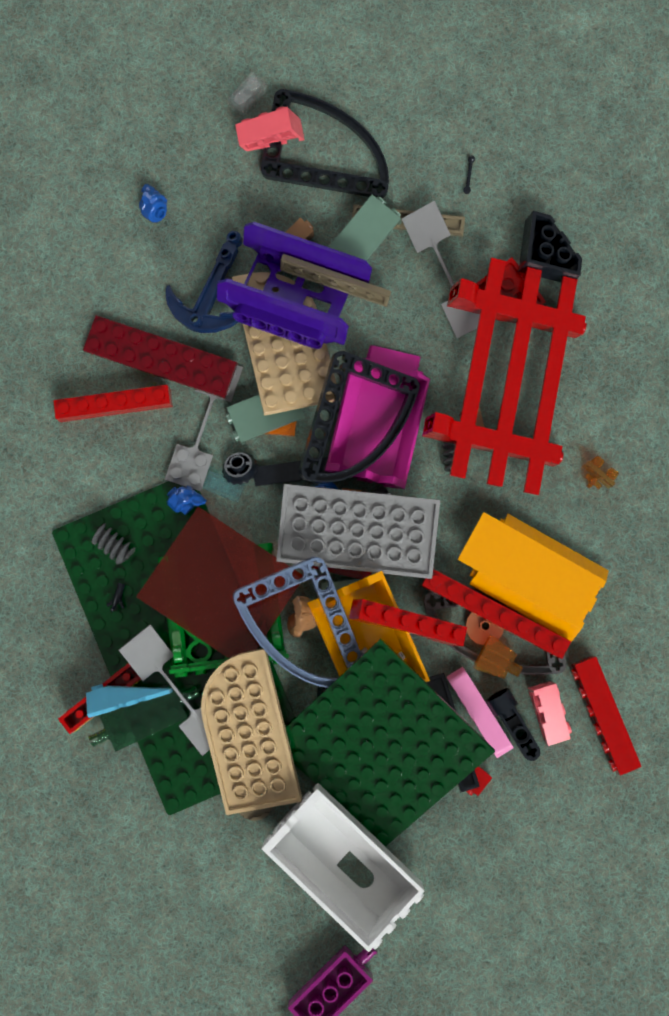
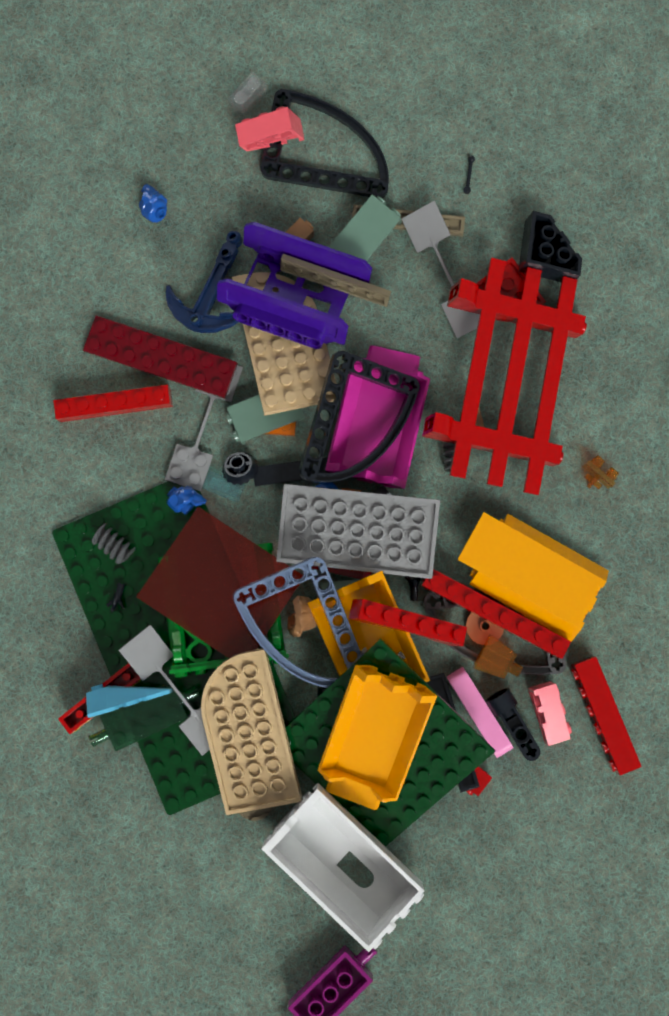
none -> light orange panel [318,665,437,810]
none -> black bar [405,576,421,601]

